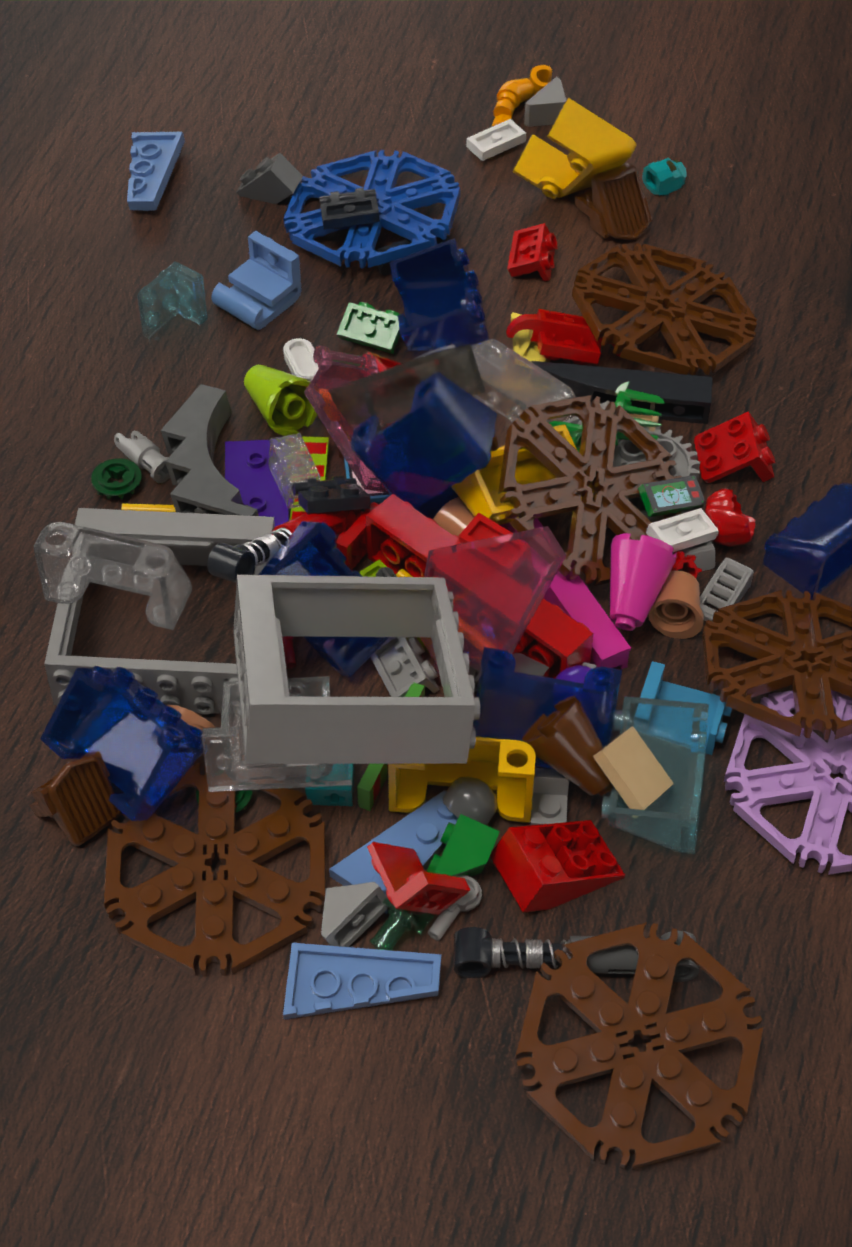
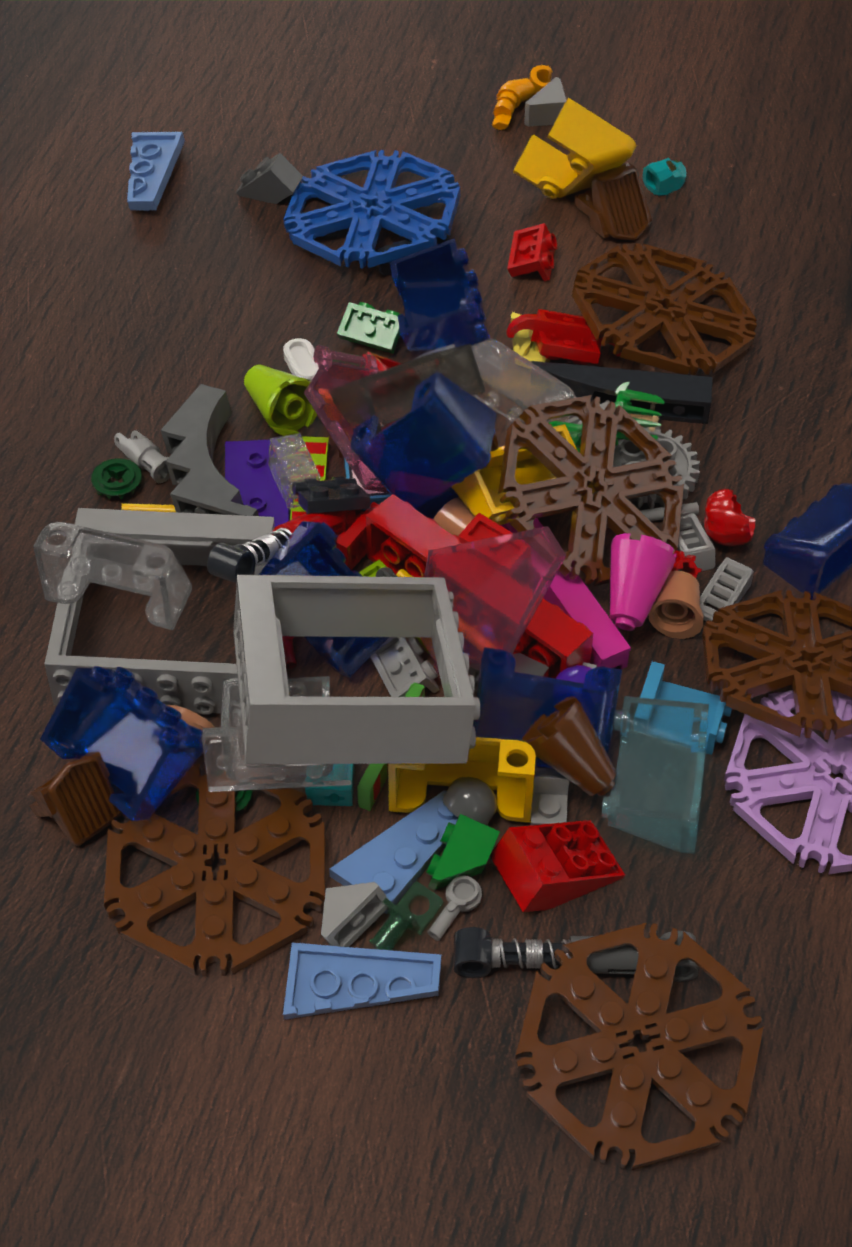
clear light blue bracket [137,261,208,339] -> none
medium blue piece [211,231,301,330] -> none
black plate [319,188,380,230] -> none
red bracket [367,842,471,915] -> none
white plate [467,119,526,161] -> none
tan tile [593,726,674,816] -> none
tile [638,475,706,517] -> none
white plate [646,508,719,552] -> none
red bracket [694,411,775,483] -> none

